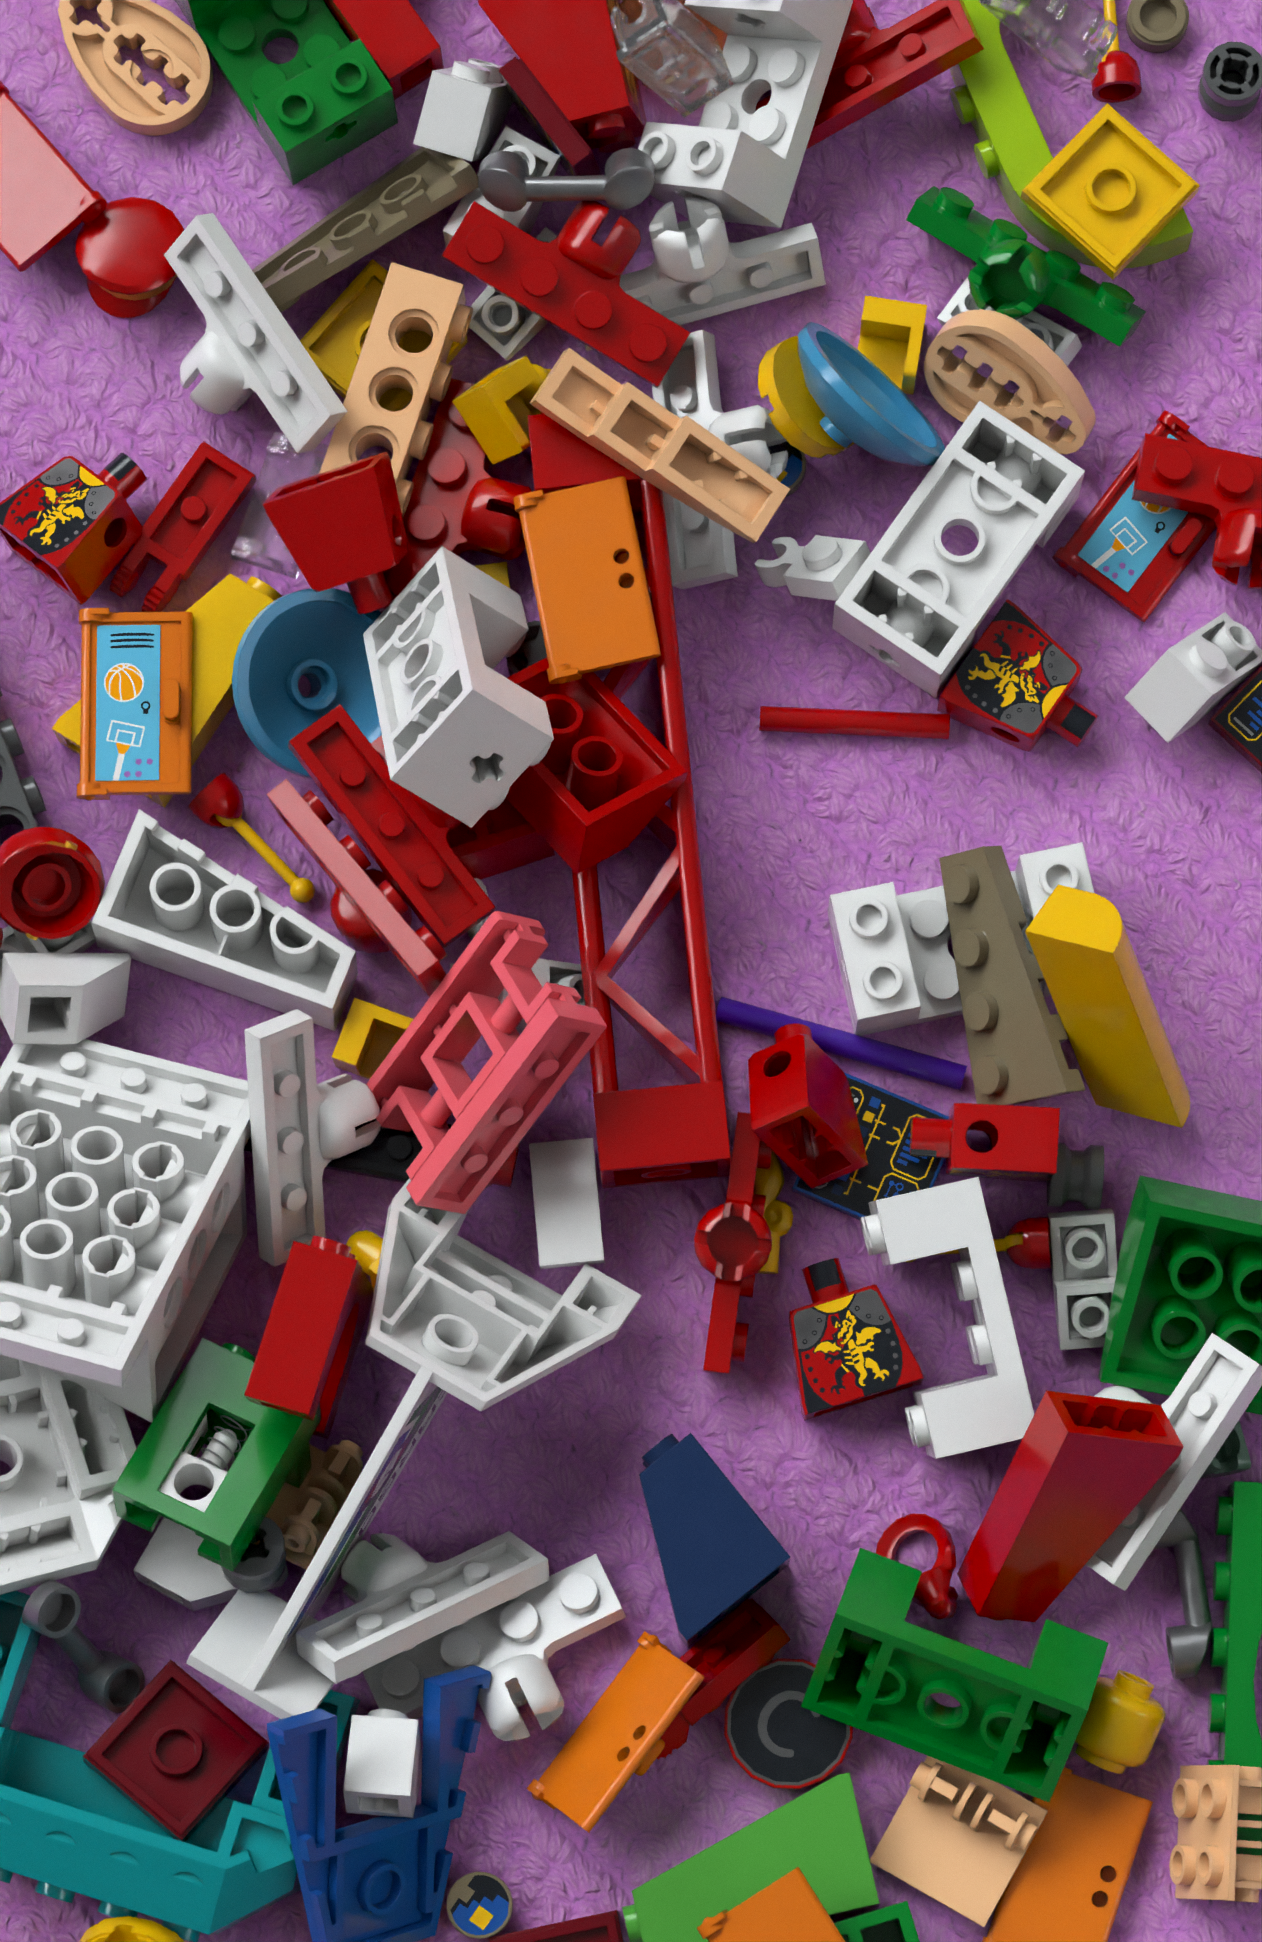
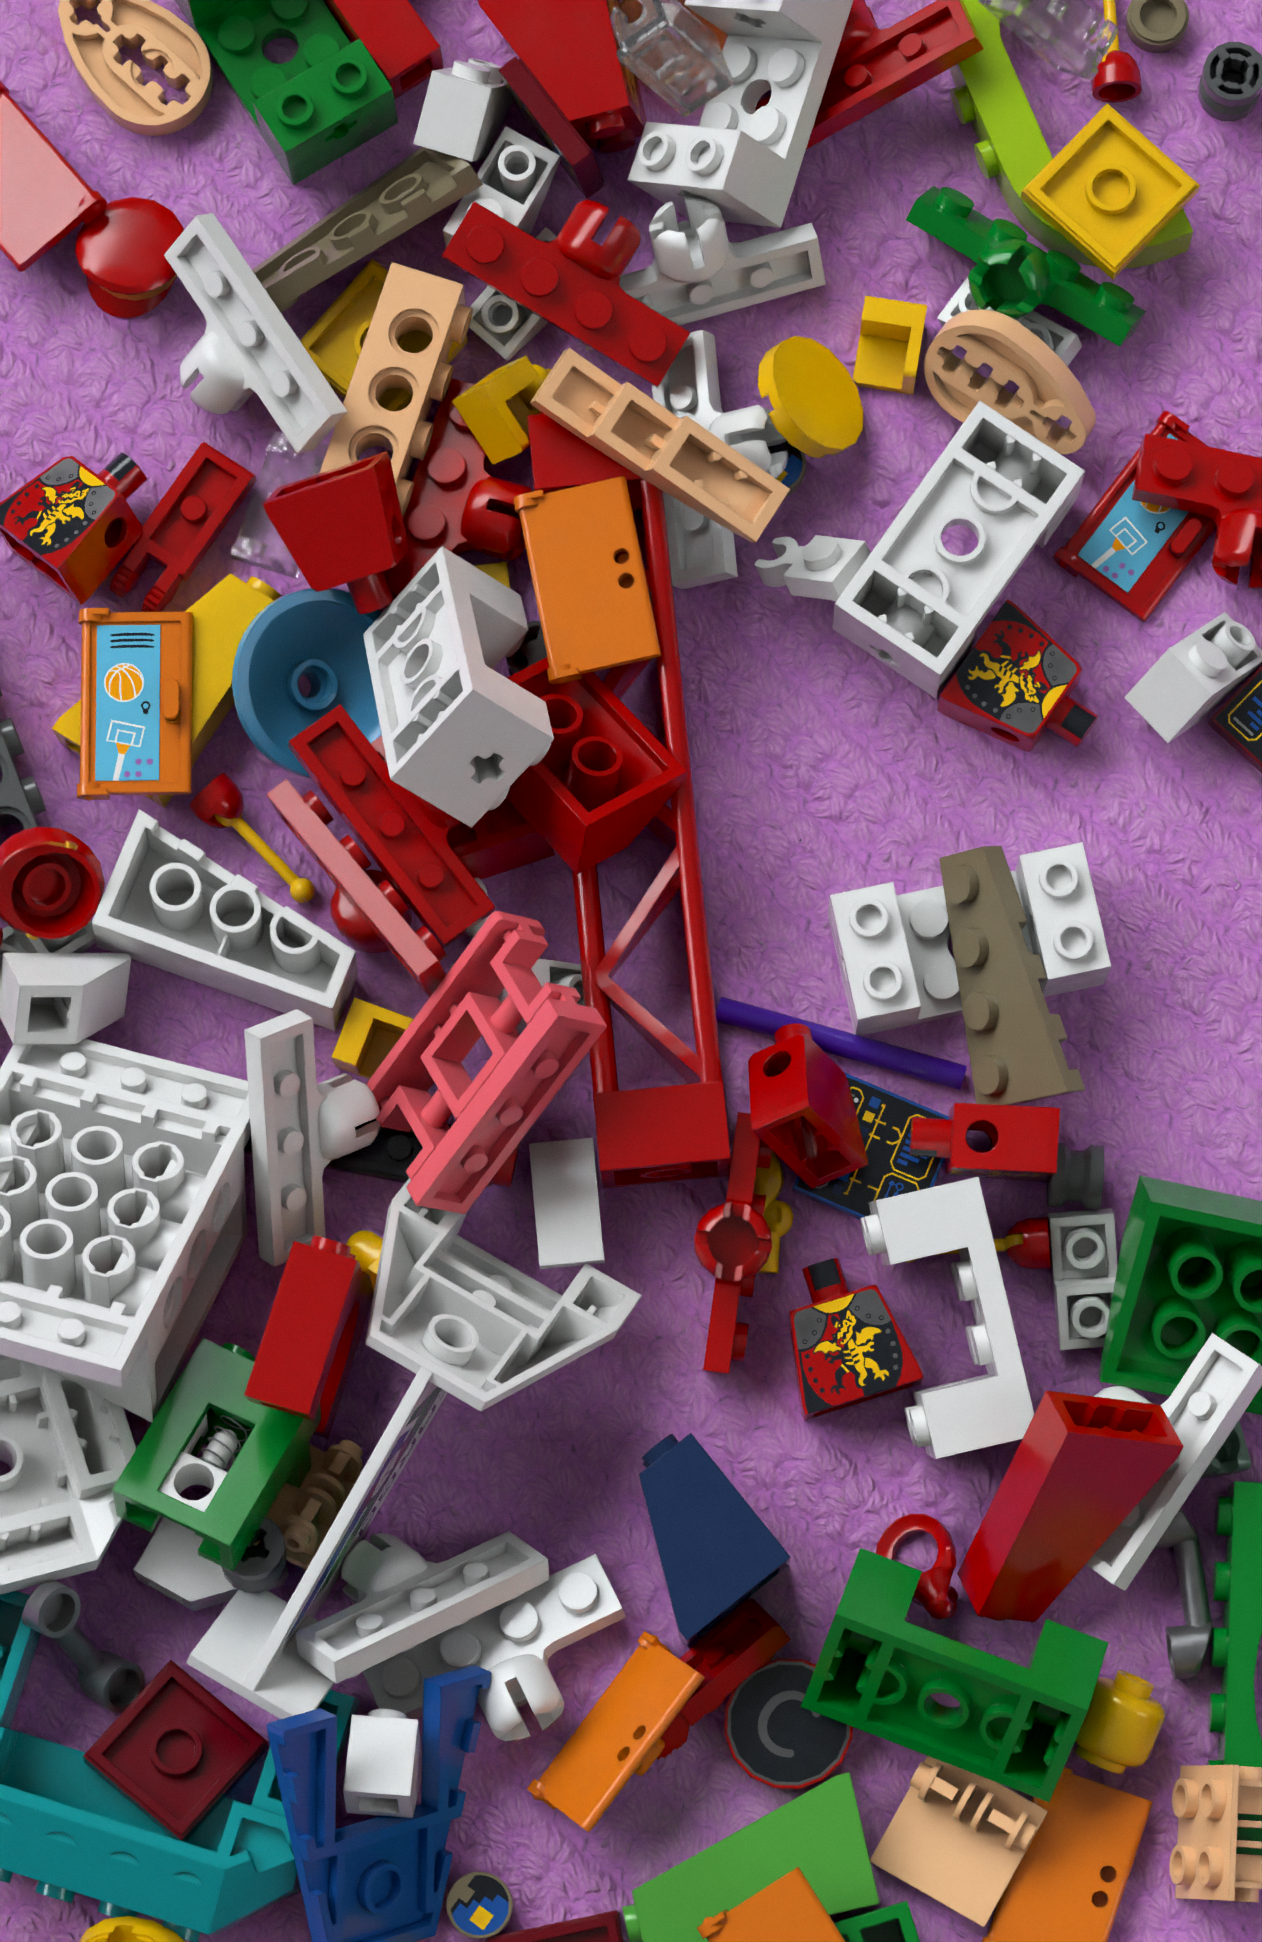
flat silver bar [478,148,655,212] -> none
red bar [759,706,950,739] -> none
dark azure dish [798,322,945,467] -> none
yellow brick [1025,885,1191,1128] -> none

